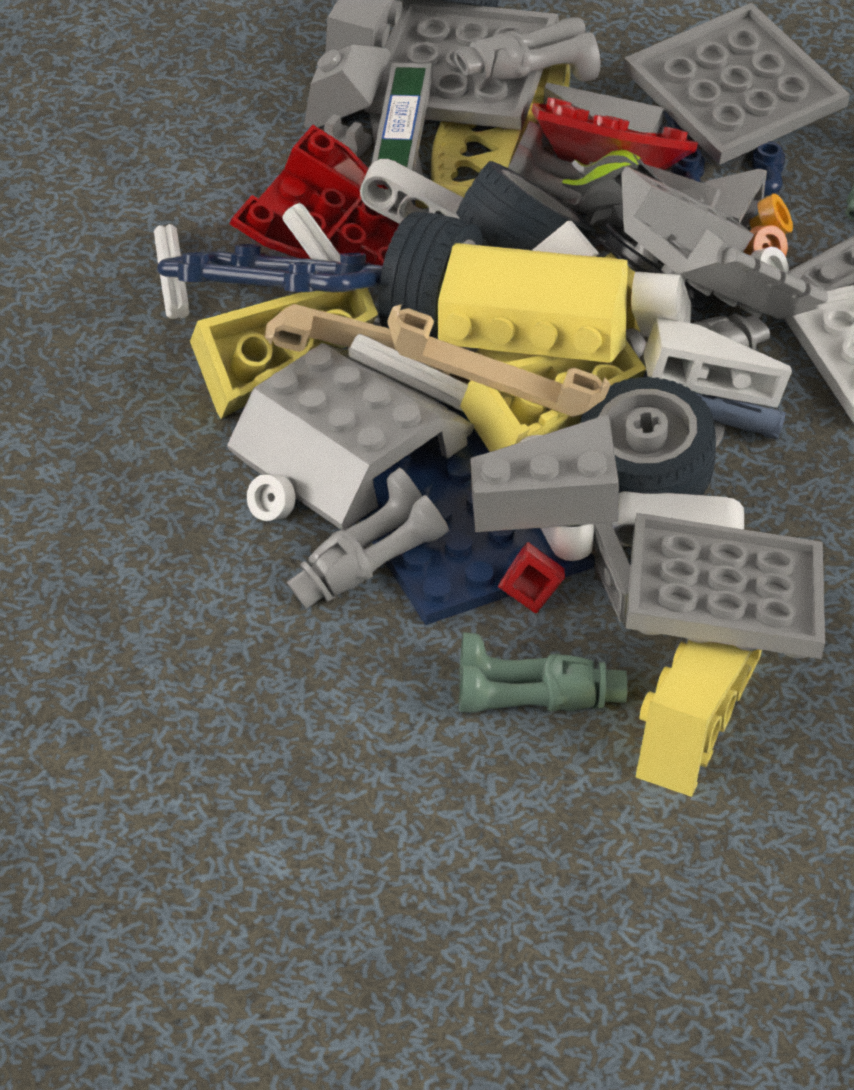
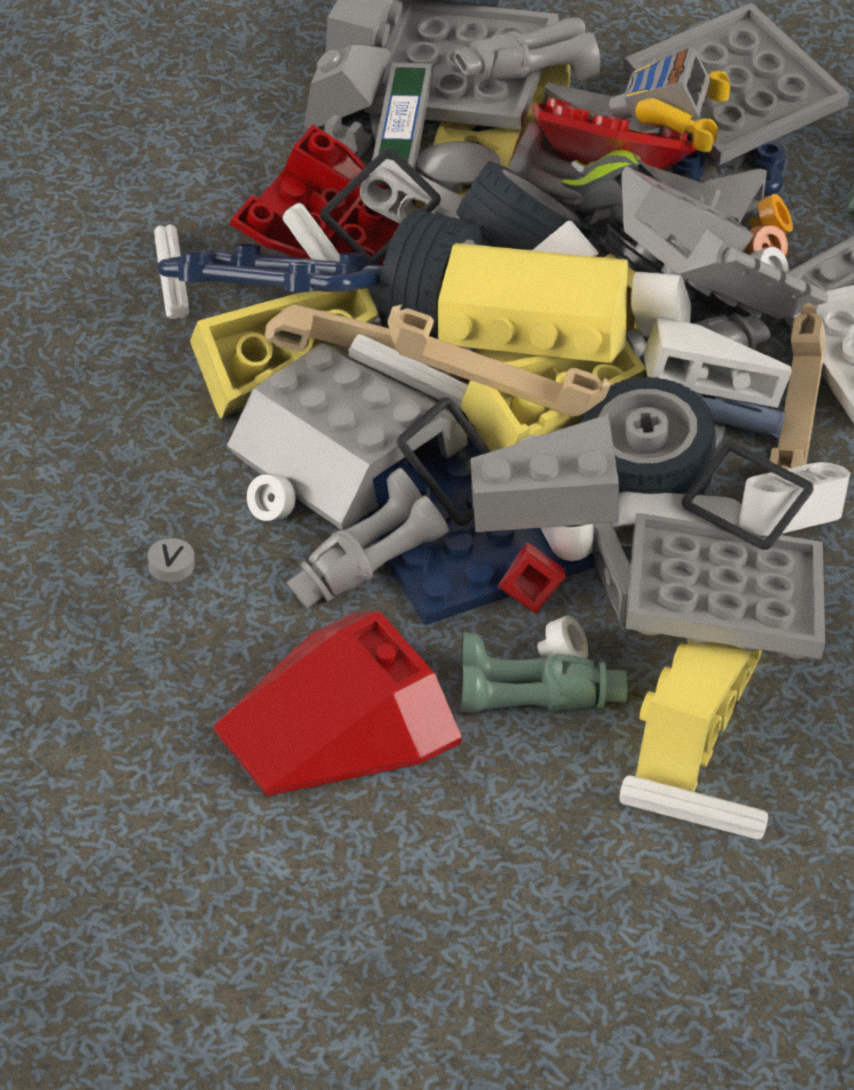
none -> light grey tile [147,538,195,582]
none -> red wedge [214,611,462,796]
none -> black piece [320,148,441,265]
none -> black piece [397,397,491,526]
none -> light grey dish [418,141,501,193]
none -> white tile [537,615,588,658]
none -> torso [609,45,730,152]
none -> white axle [620,775,768,840]
none -> black piece [681,442,814,550]
none -> white beam [738,462,850,536]
none -> tan piece [769,303,825,473]

